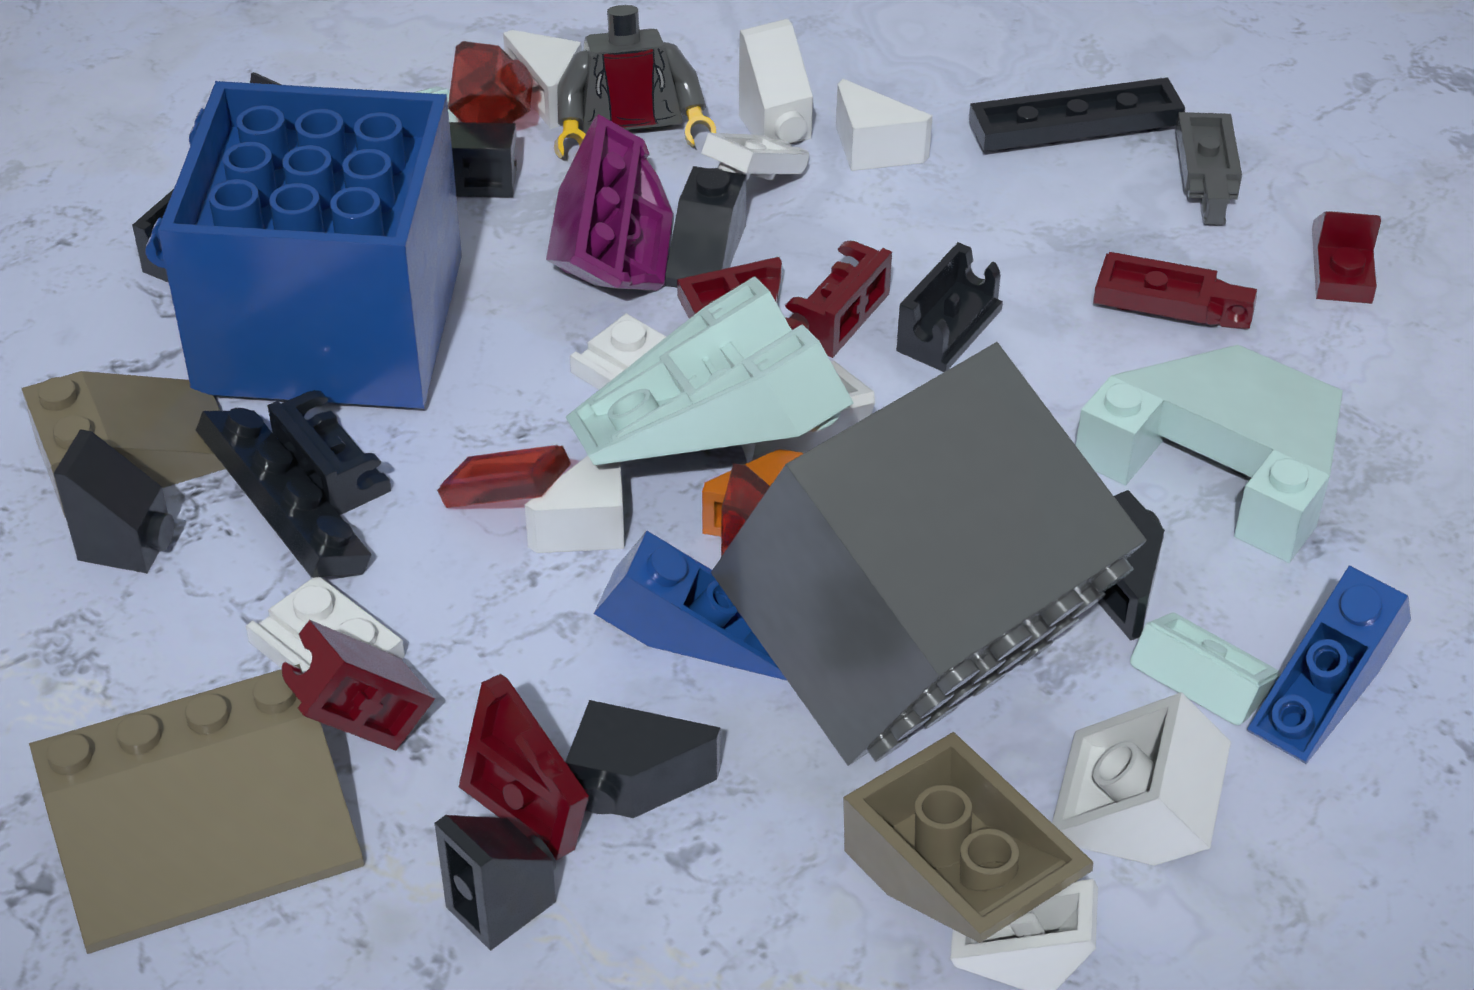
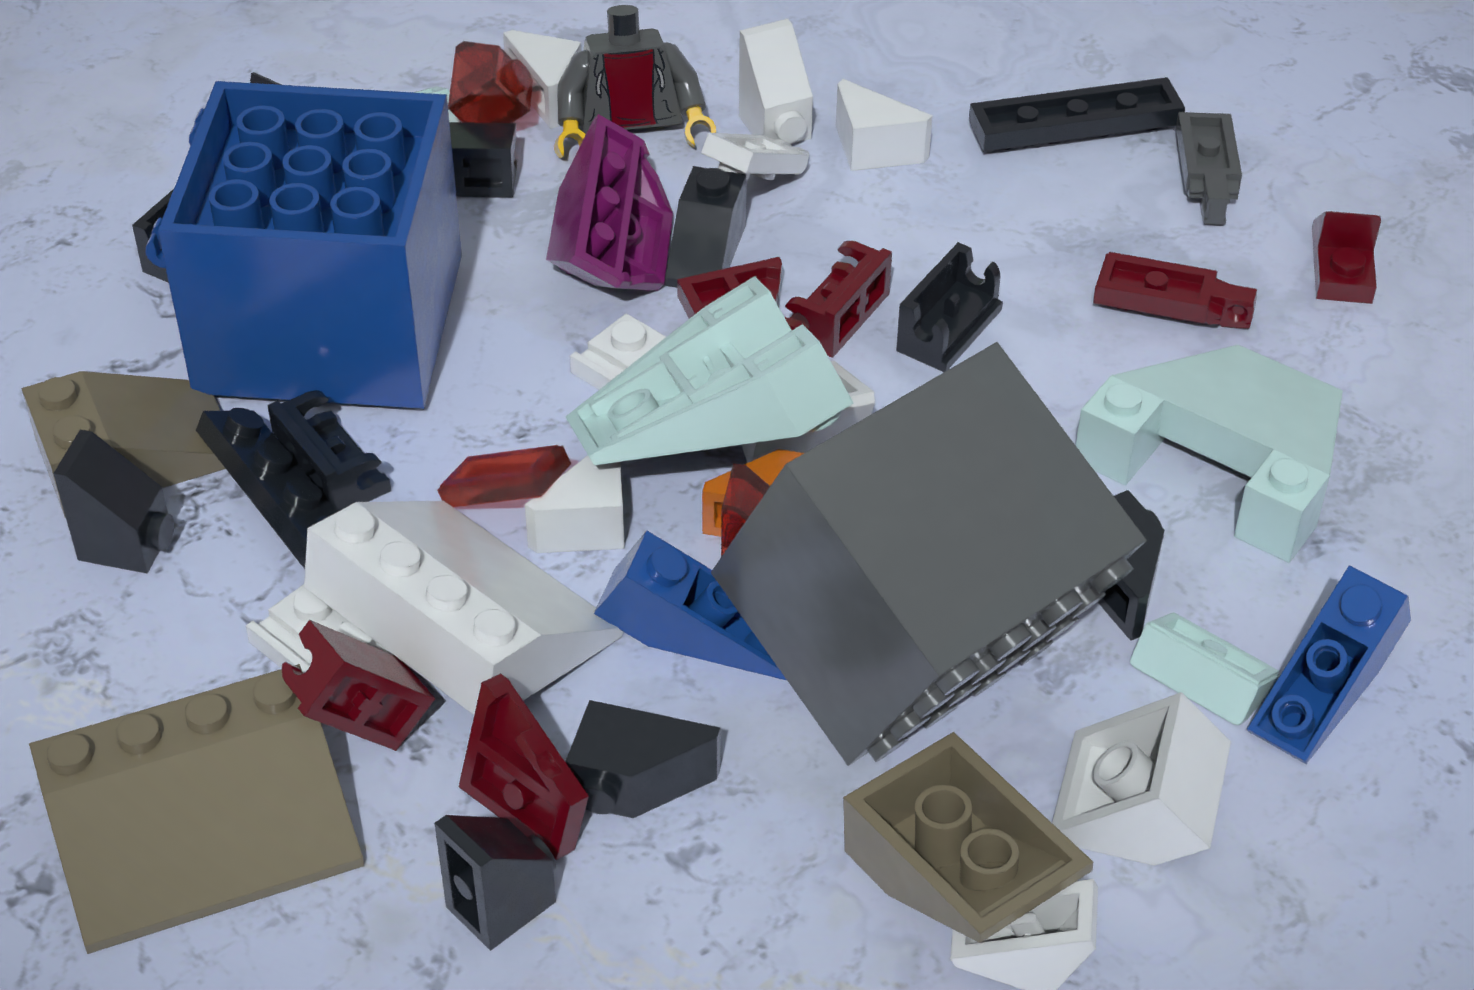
none -> white slope [304,501,623,715]

